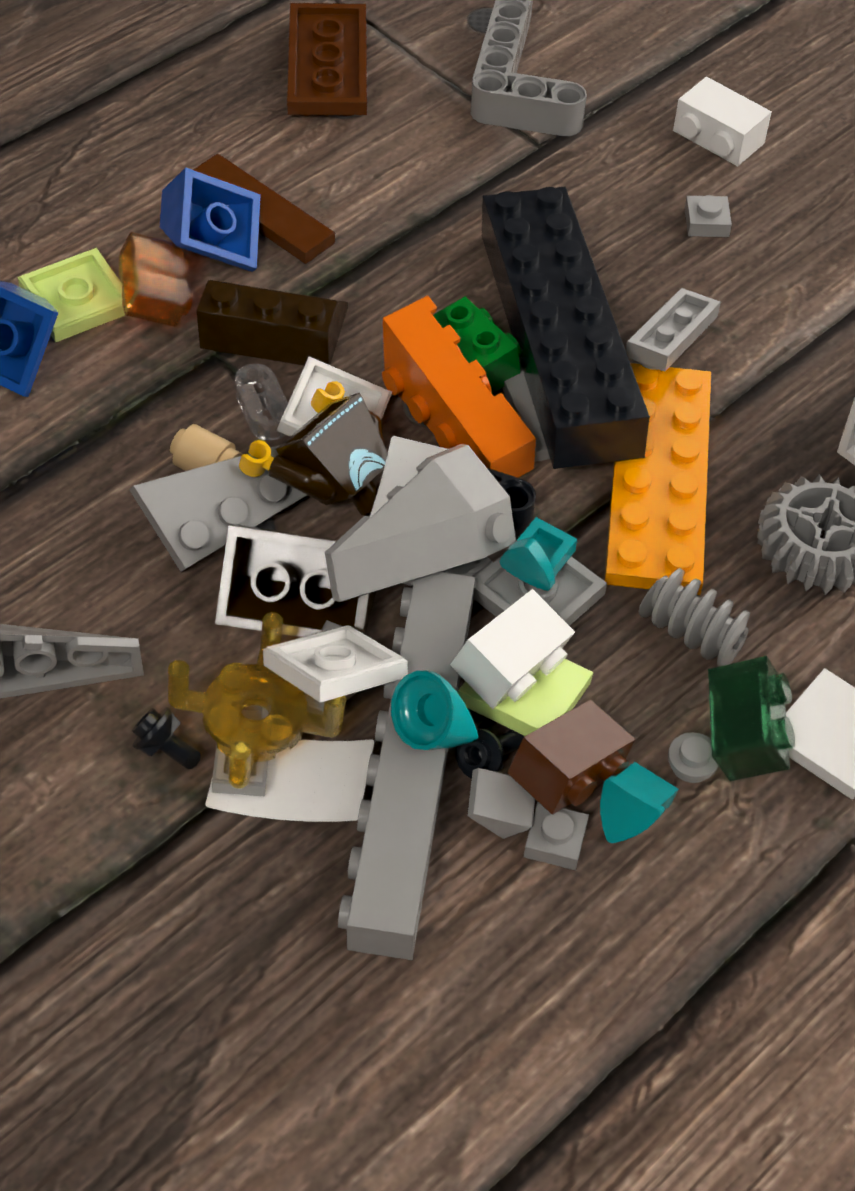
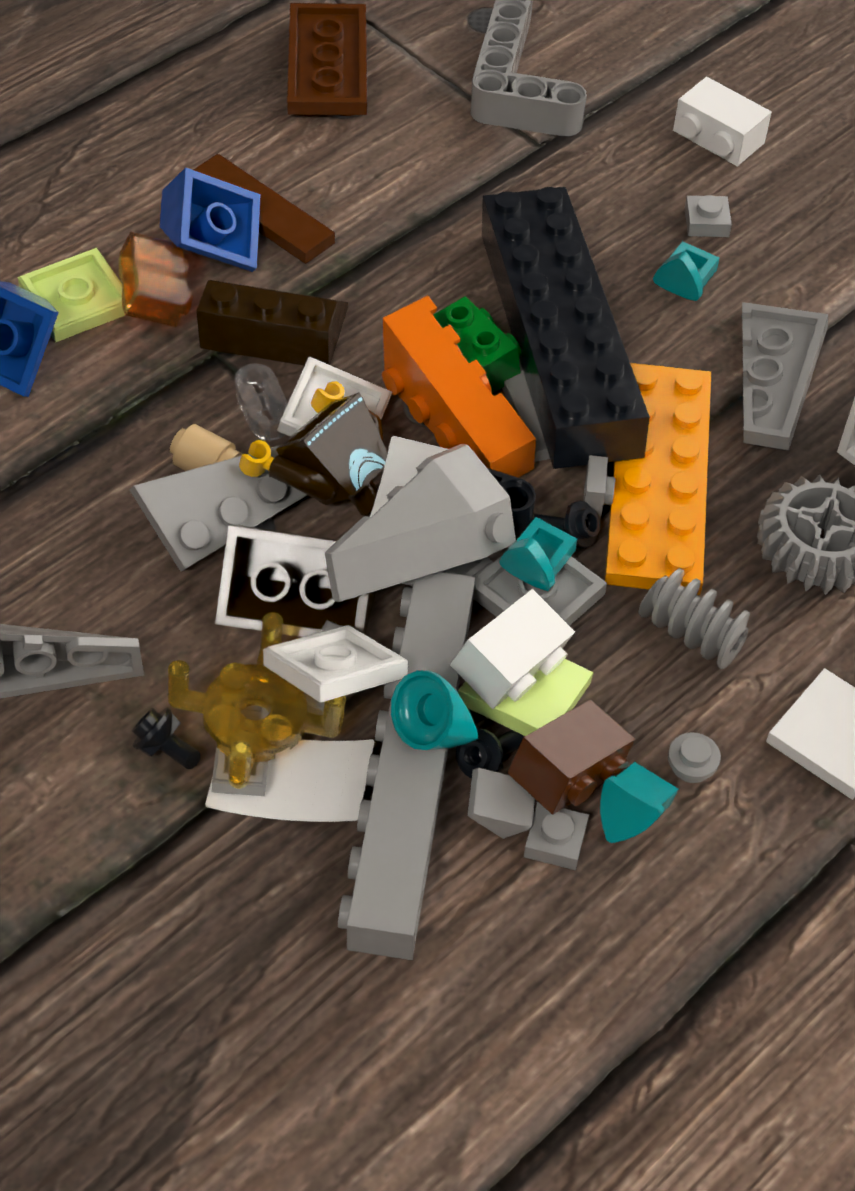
light grey plate [625,288,721,372] -> none
clear green brick [708,656,795,782] -> none
none -> black plate [533,500,600,548]
none -> light grey plate [583,455,615,520]
none -> teal tile [653,241,720,301]
none -> light grey wing [742,302,828,450]

